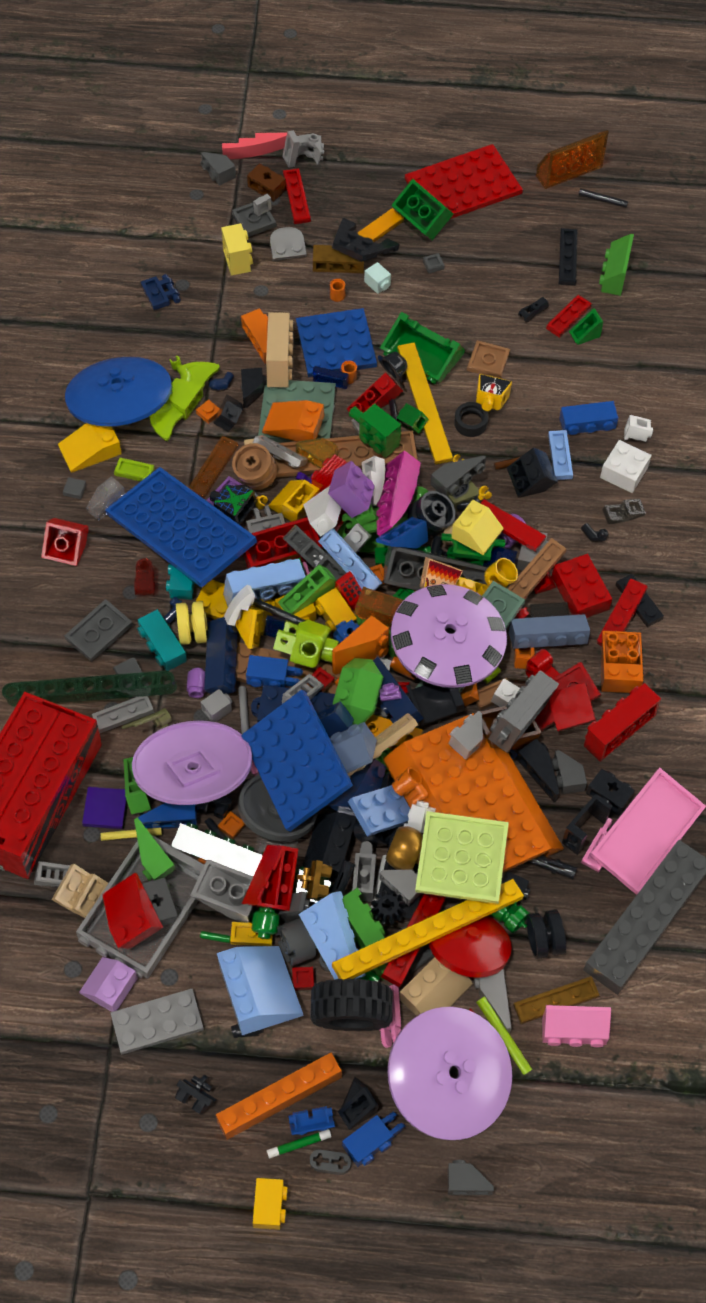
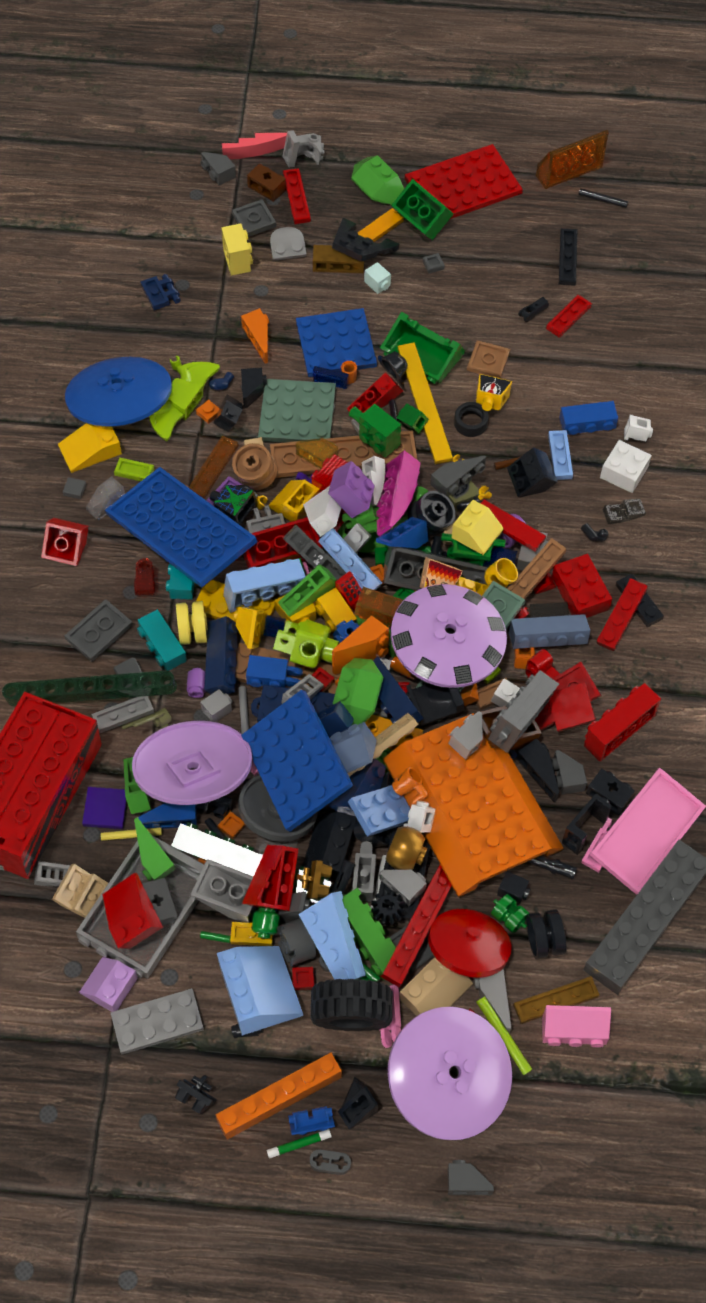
dark blue arm [163,597,183,624] -> none
white slope [224,585,255,626] -> none
black bar [252,598,306,625] -> none
light grey plate [253,194,271,217] -> none
light grey plate [253,435,308,468] -> none
yellow brick [253,1178,288,1230] -> none
orange slope [262,400,324,445] -> none
tan brick [266,312,293,387] -> none
orange beam [330,279,345,302] -> none
yellow plate [332,879,524,979] -> none
blue hinge [342,1112,406,1167] -> none
medium lavender plate [379,683,402,701] -> none
yellowish green plate [415,811,509,904] -> none
green slope [569,308,603,345] -> none
bright green slope [599,234,634,296] -> none
orange slope [601,631,643,693] -> none
none -> bright green wedge [351,155,404,206]

